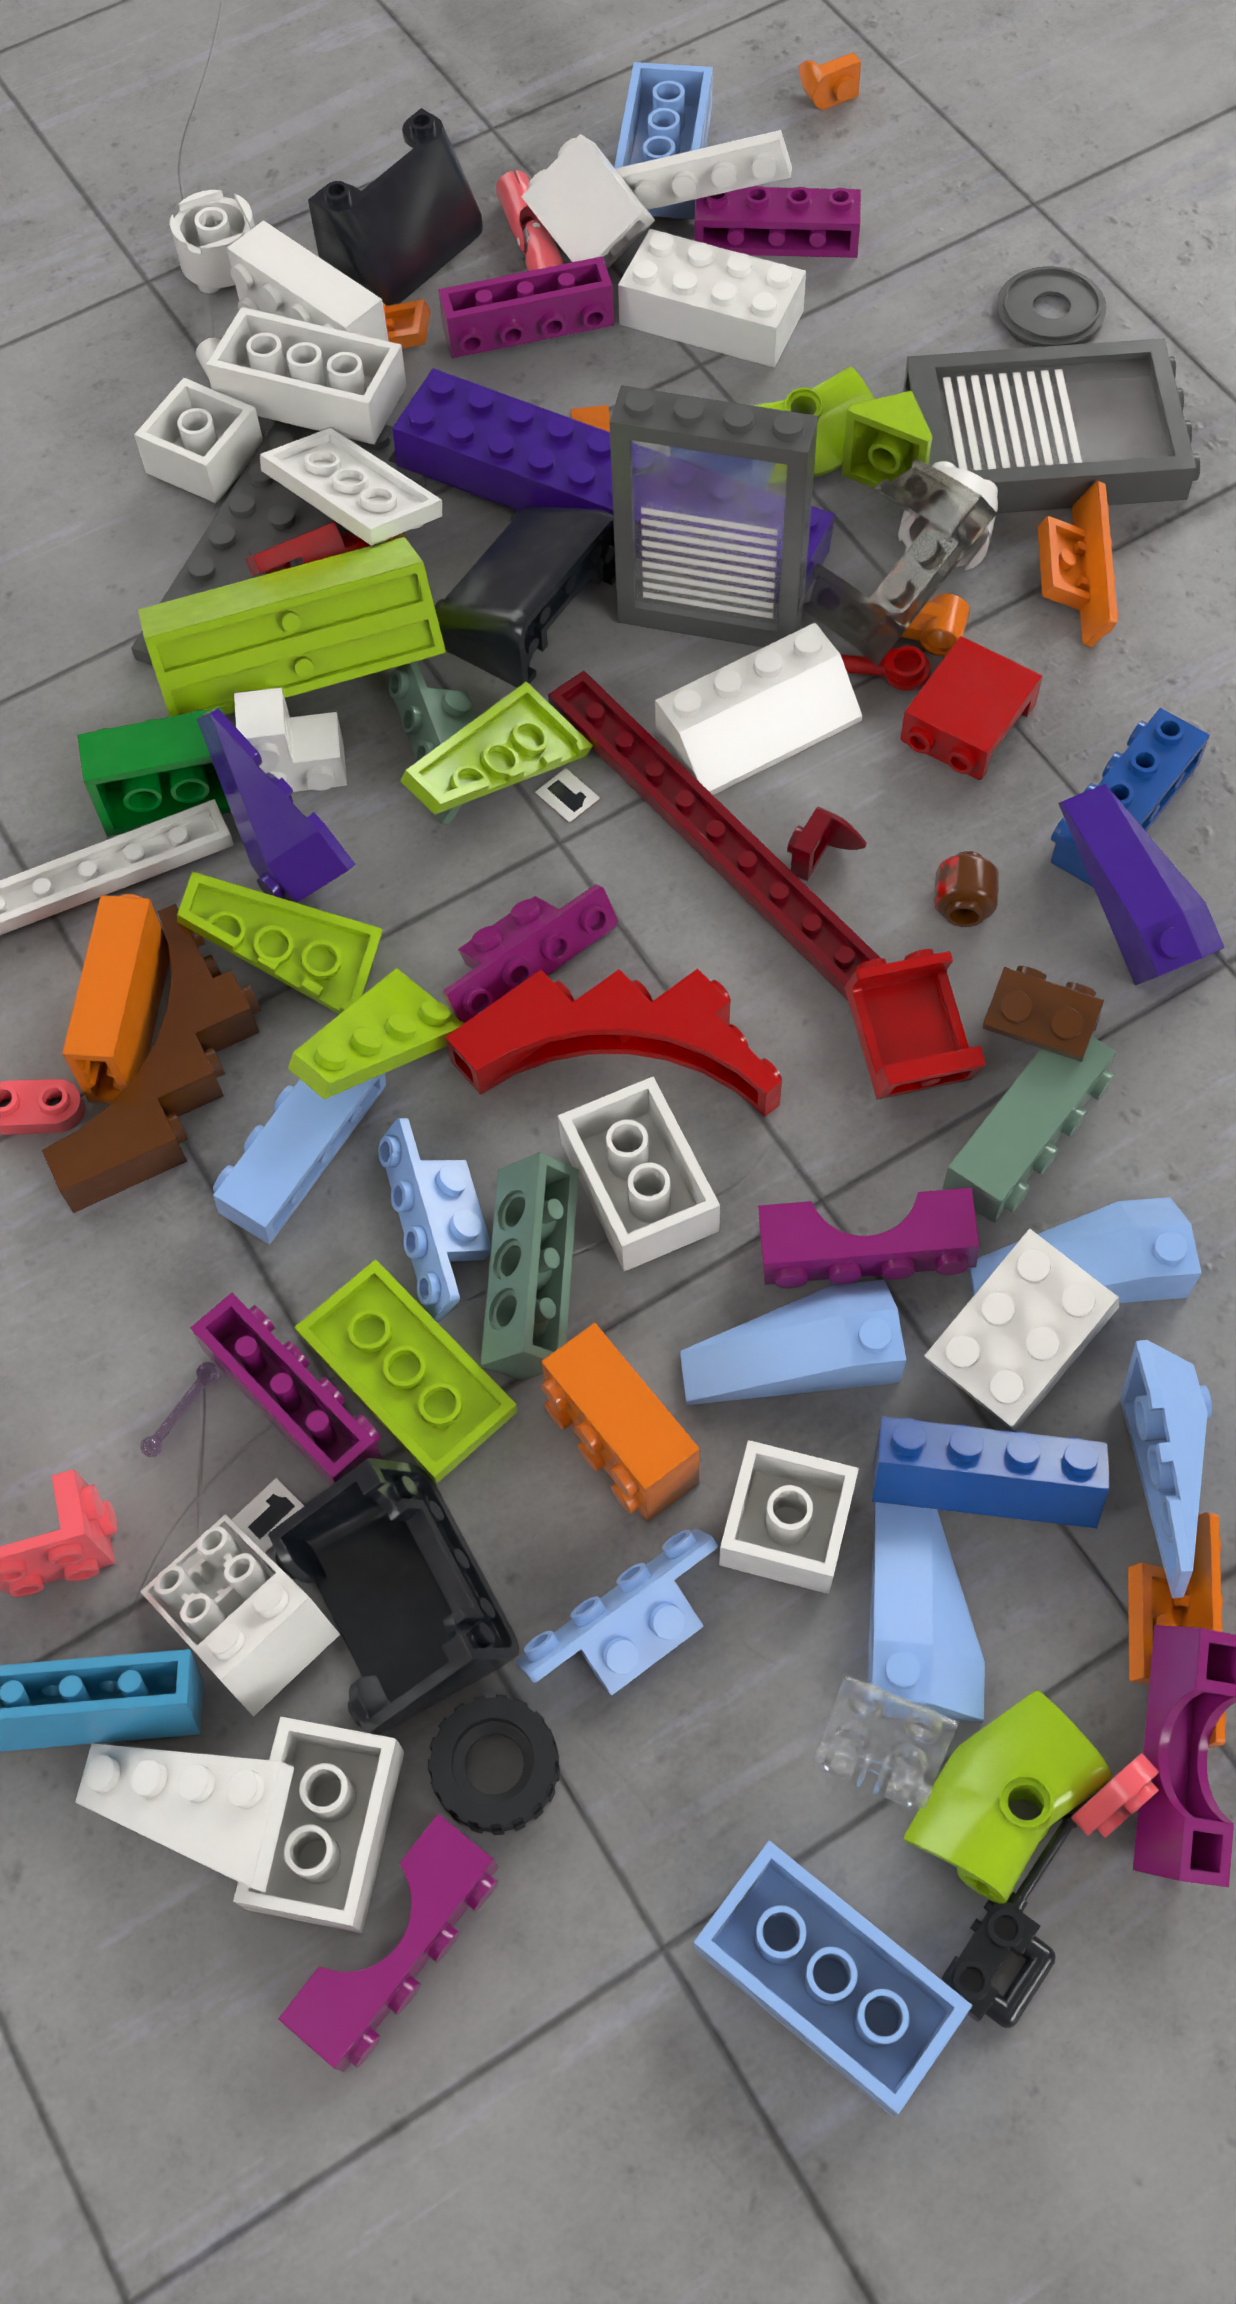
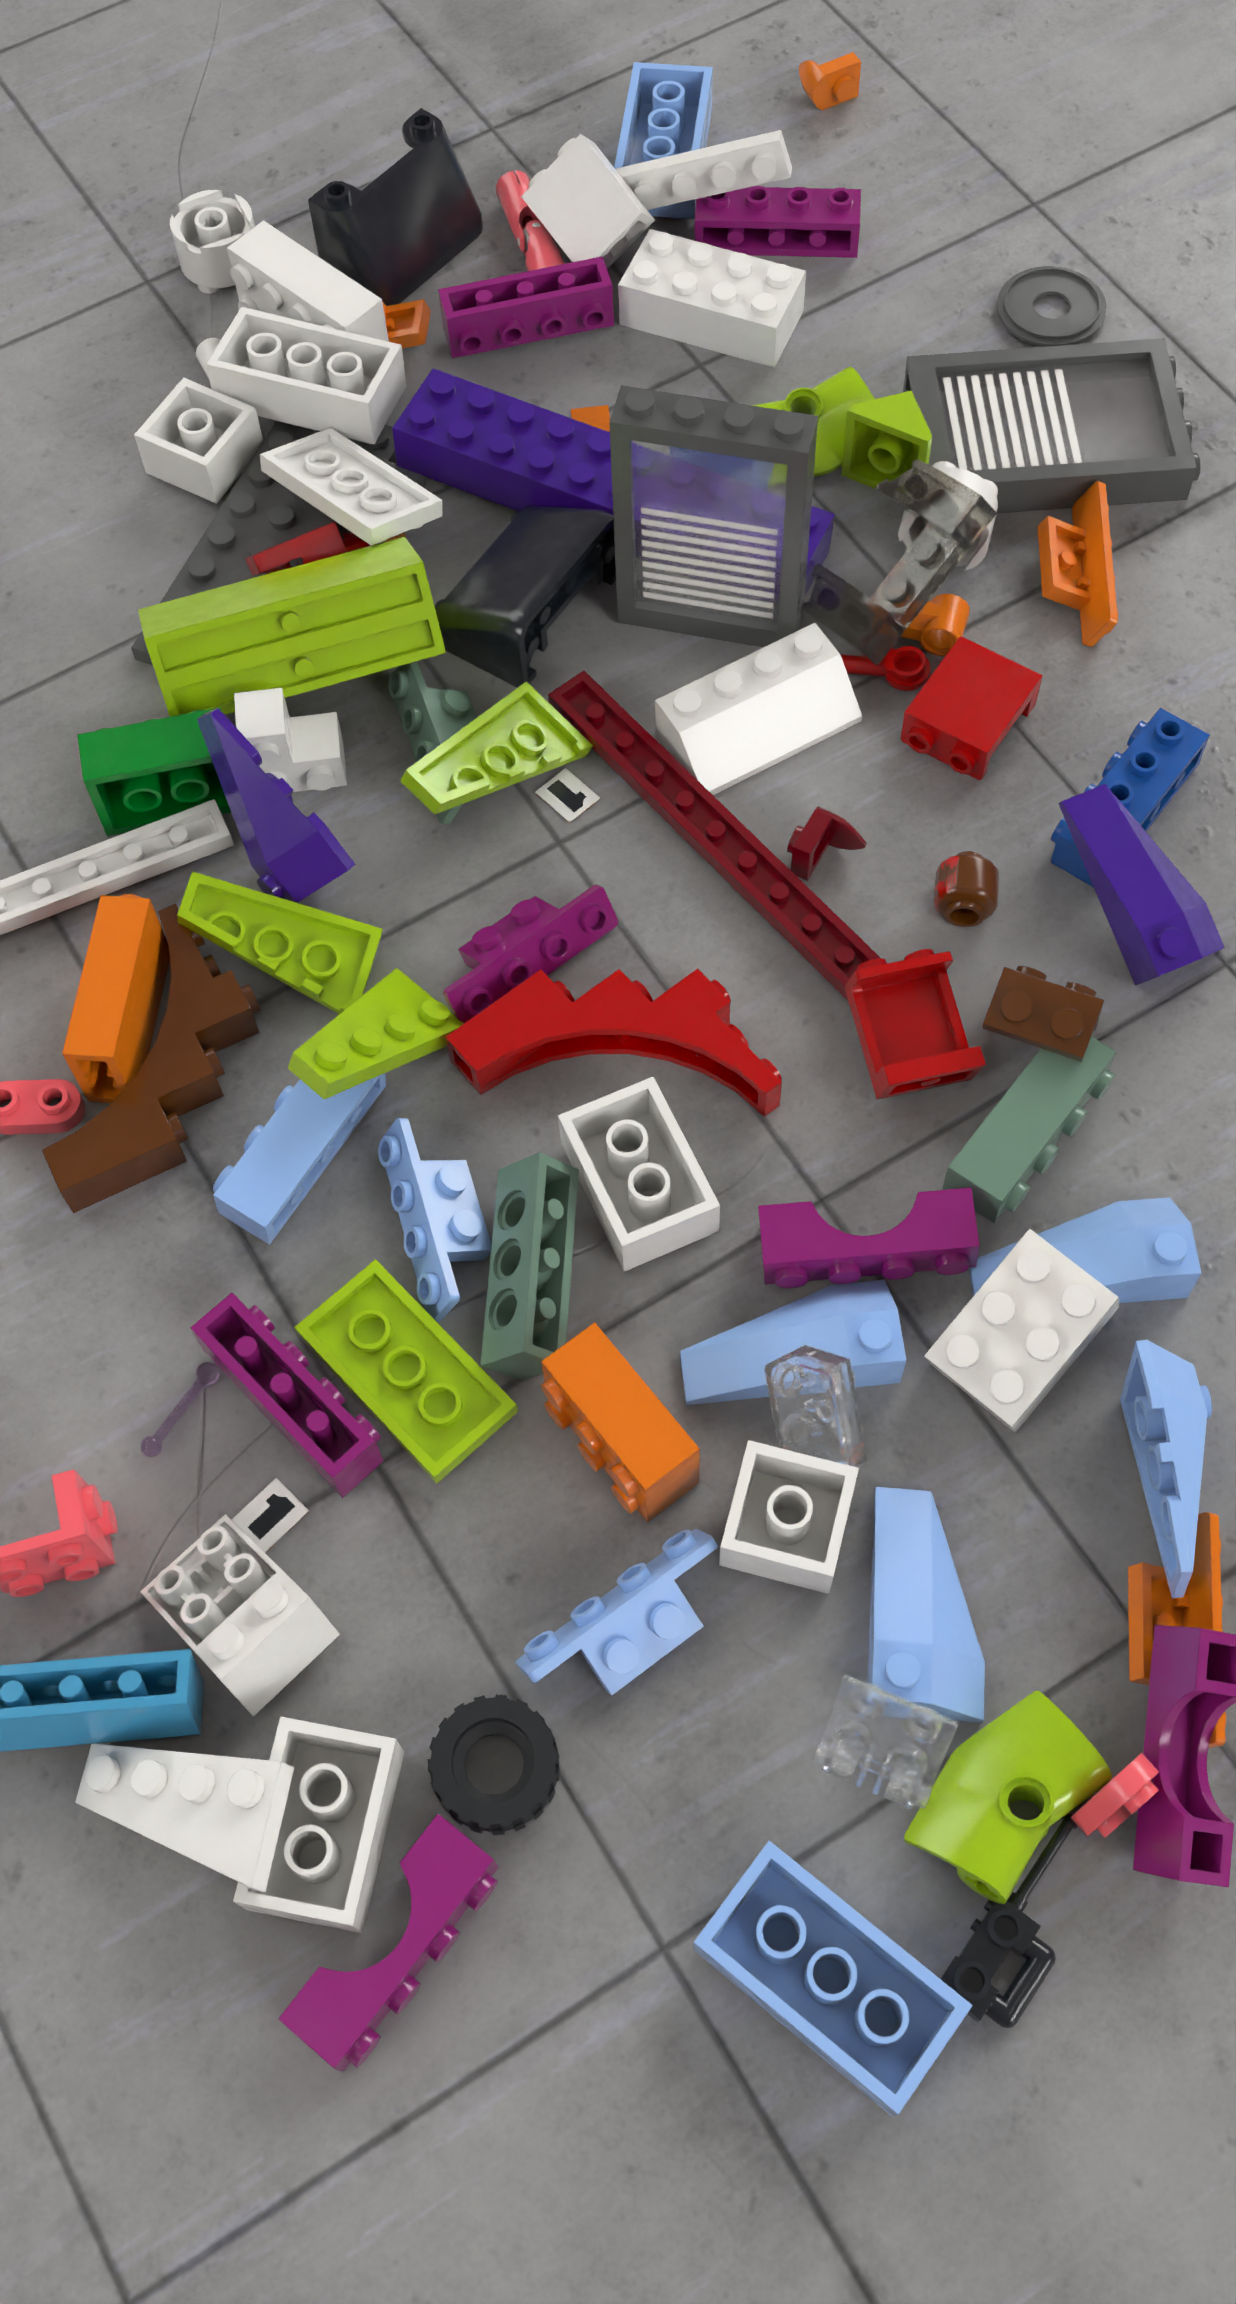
black windscreen [268,1458,519,1734] -> none
blue brick [872,1417,1109,1528] -> none
none -> clear bracket [764,1345,867,1467]

